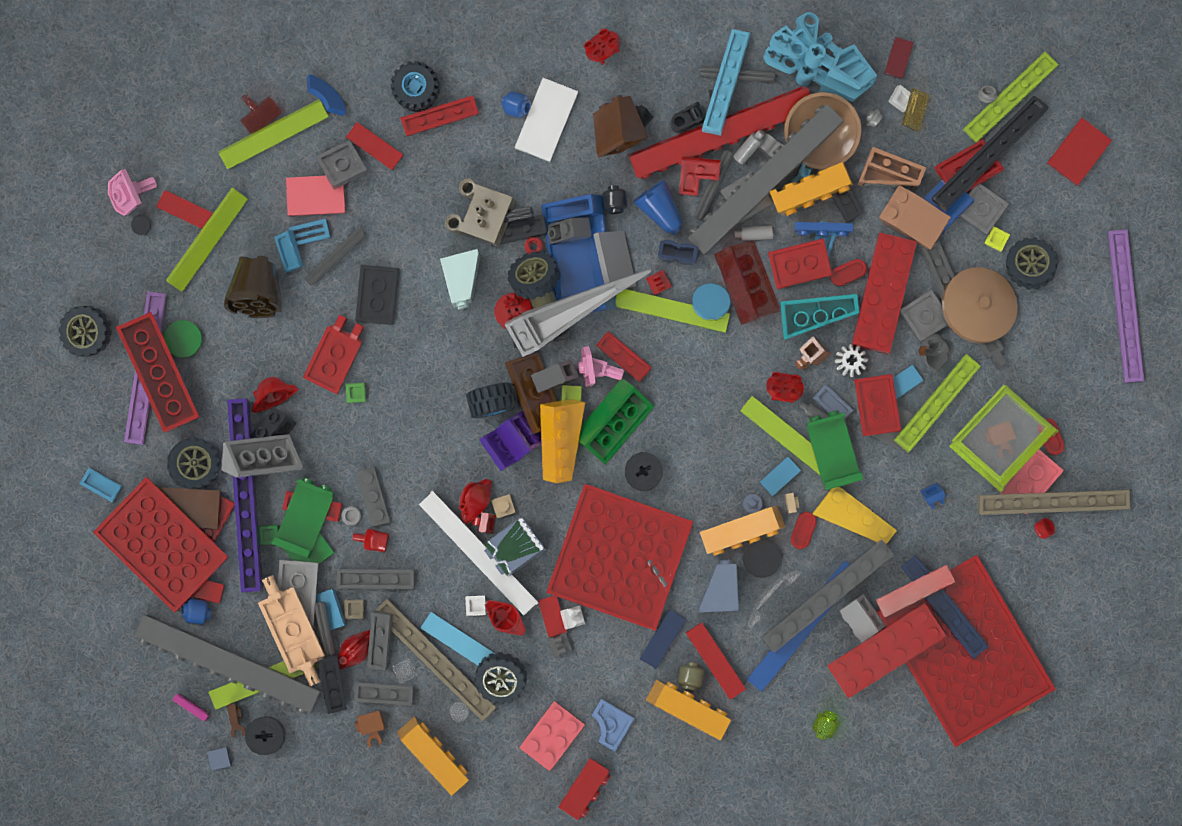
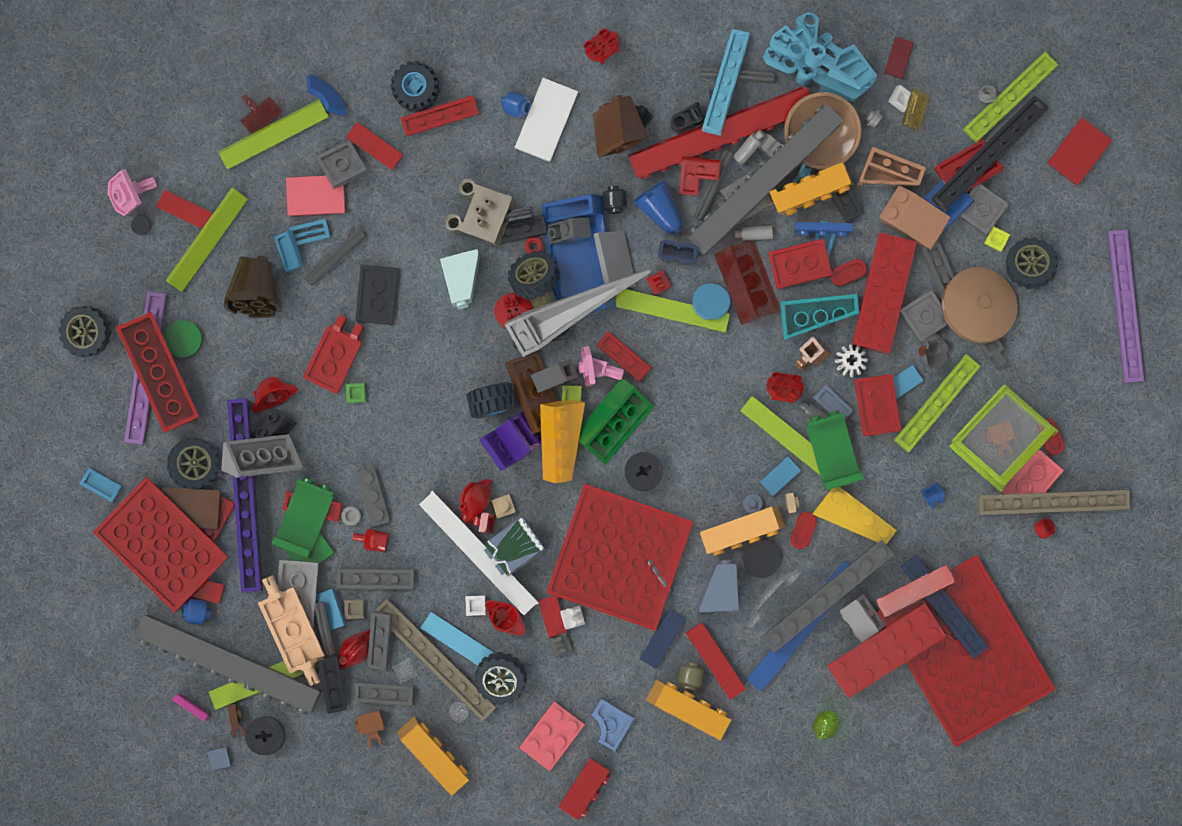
green tile [258,525,279,546] -> none

